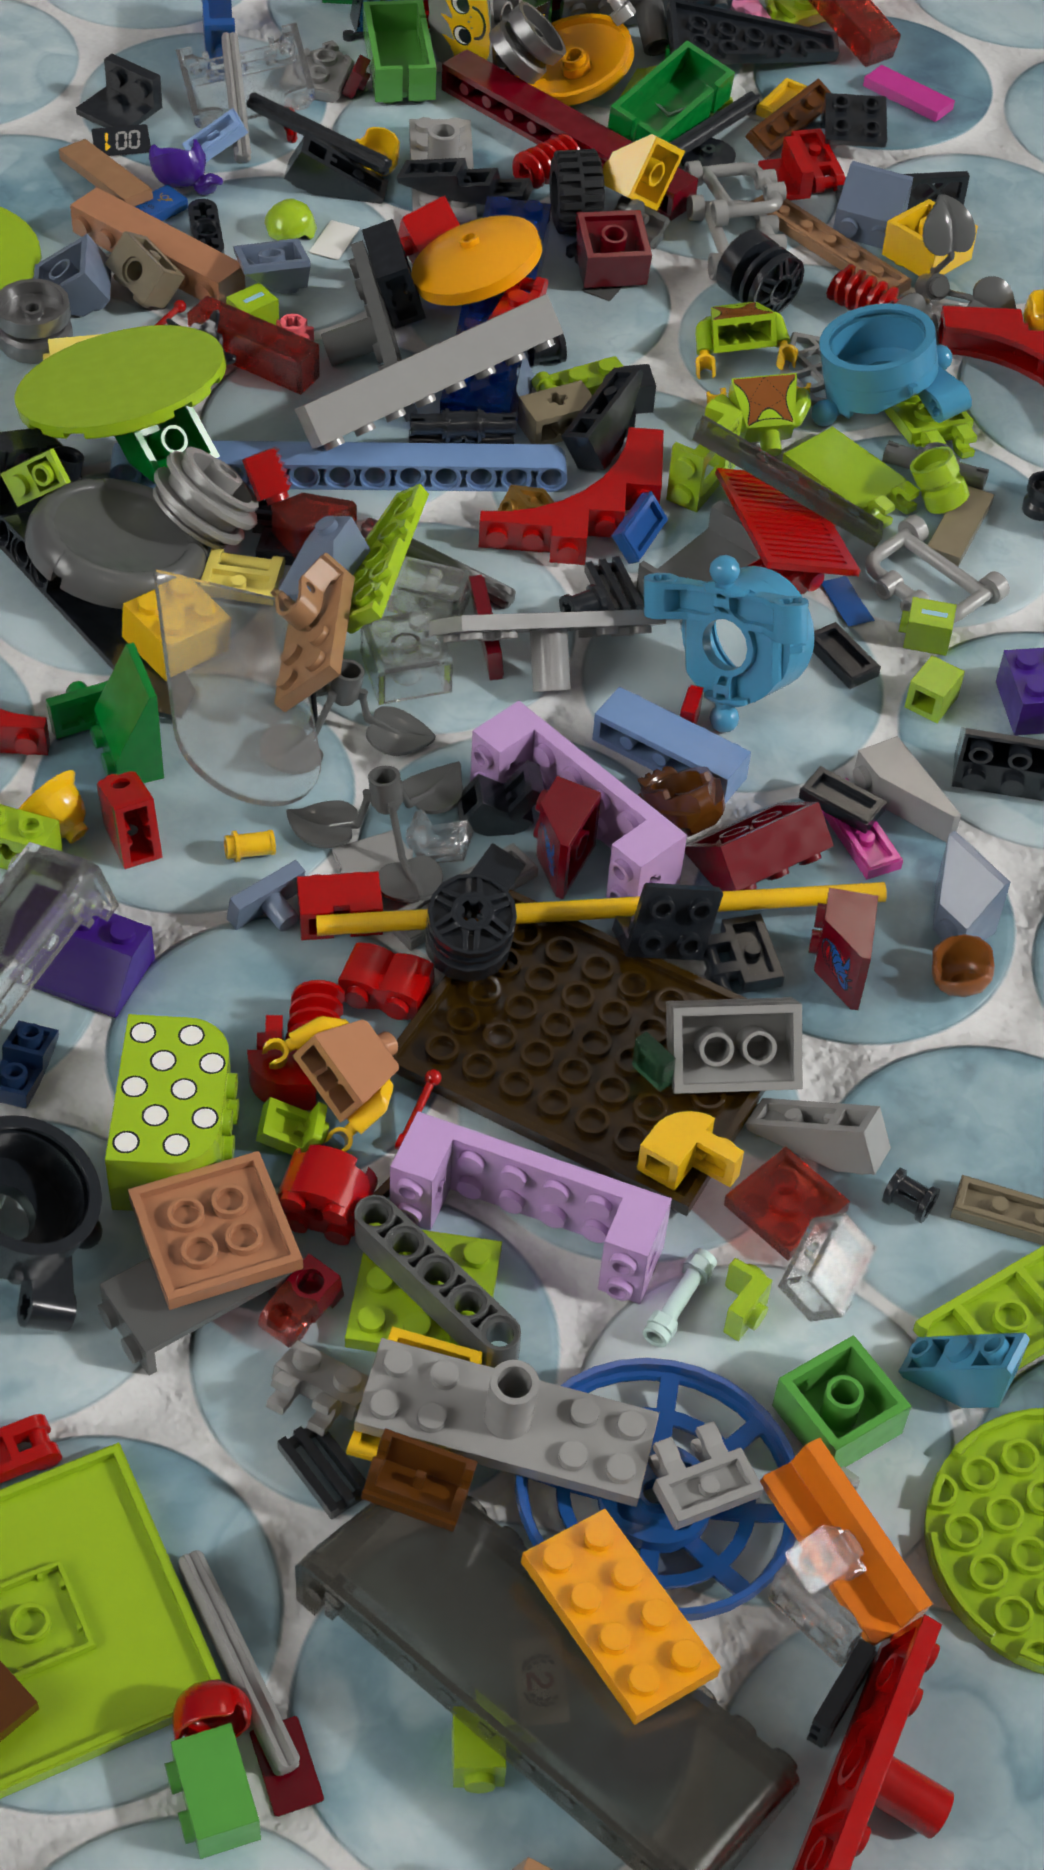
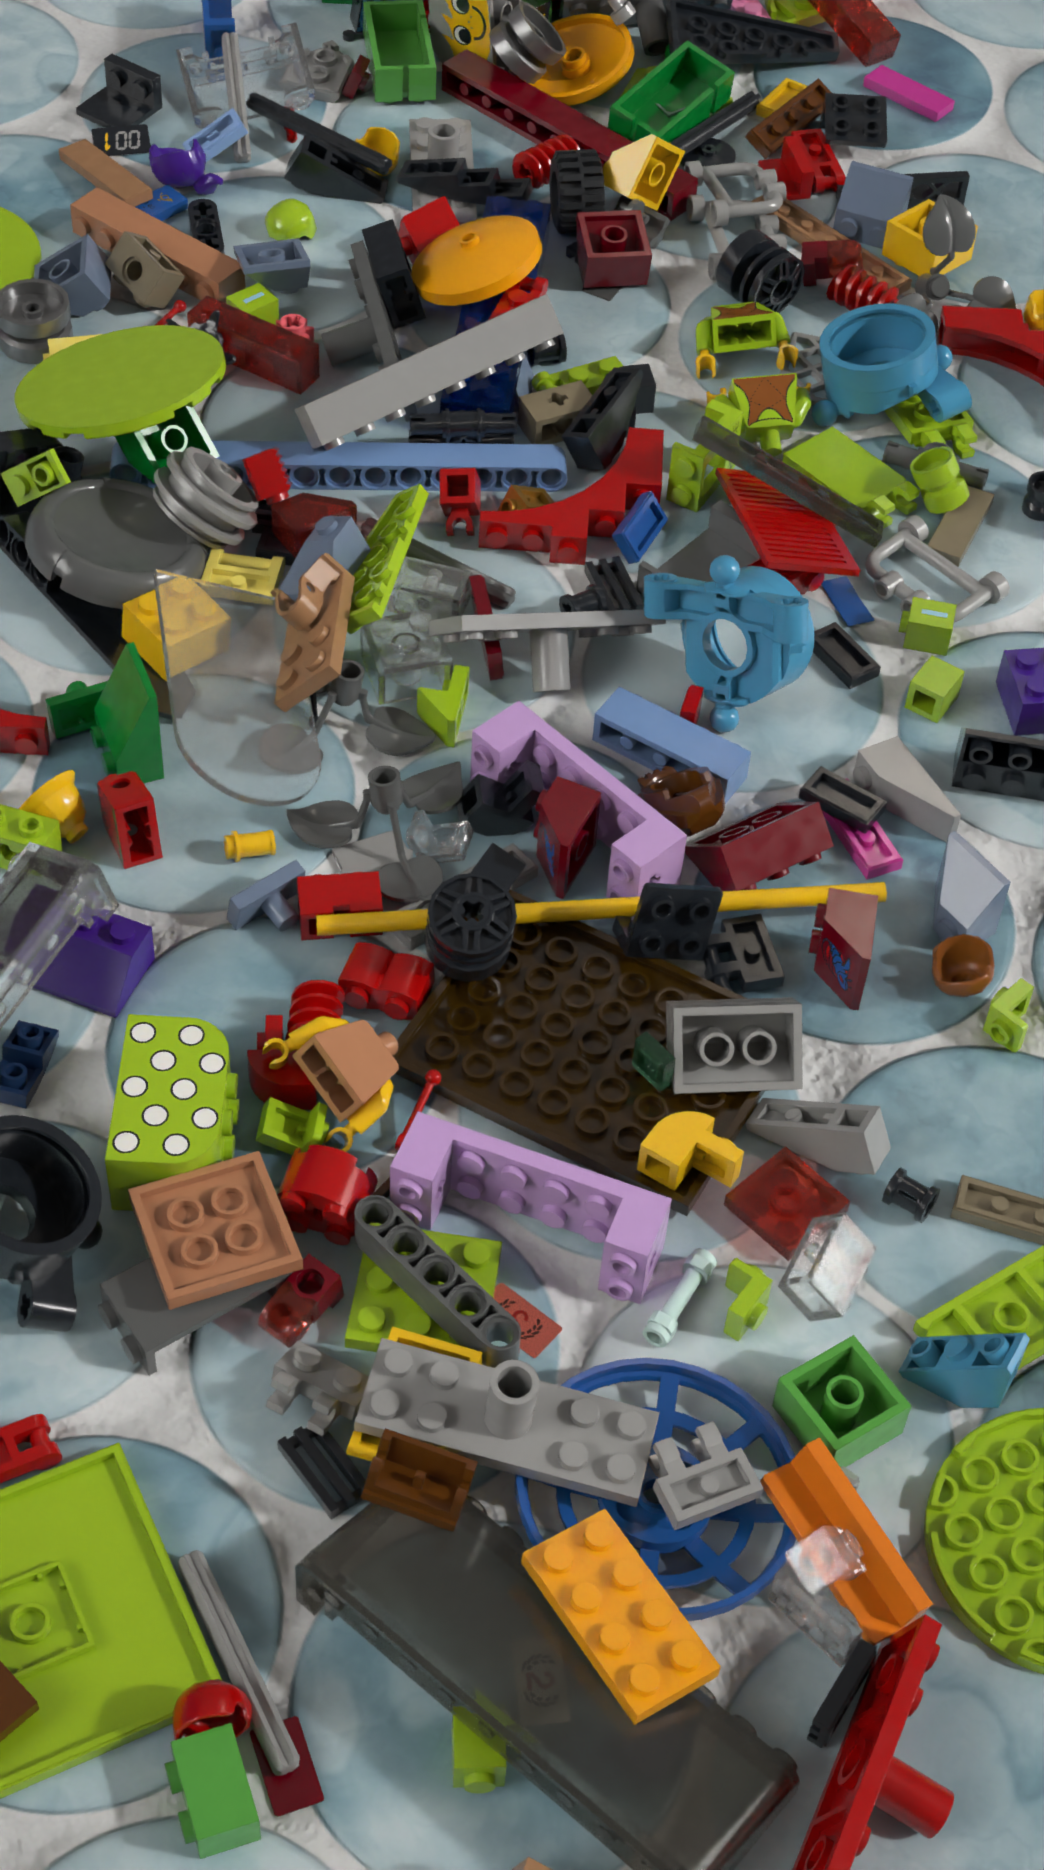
white sticker [309,220,360,260] -> none
none -> lime slope [417,665,470,748]
none -> red brick [440,468,481,536]
none -> clear red sticker [494,1283,562,1358]
none -> leg [801,240,864,286]
none -> lime bracket [983,978,1034,1053]

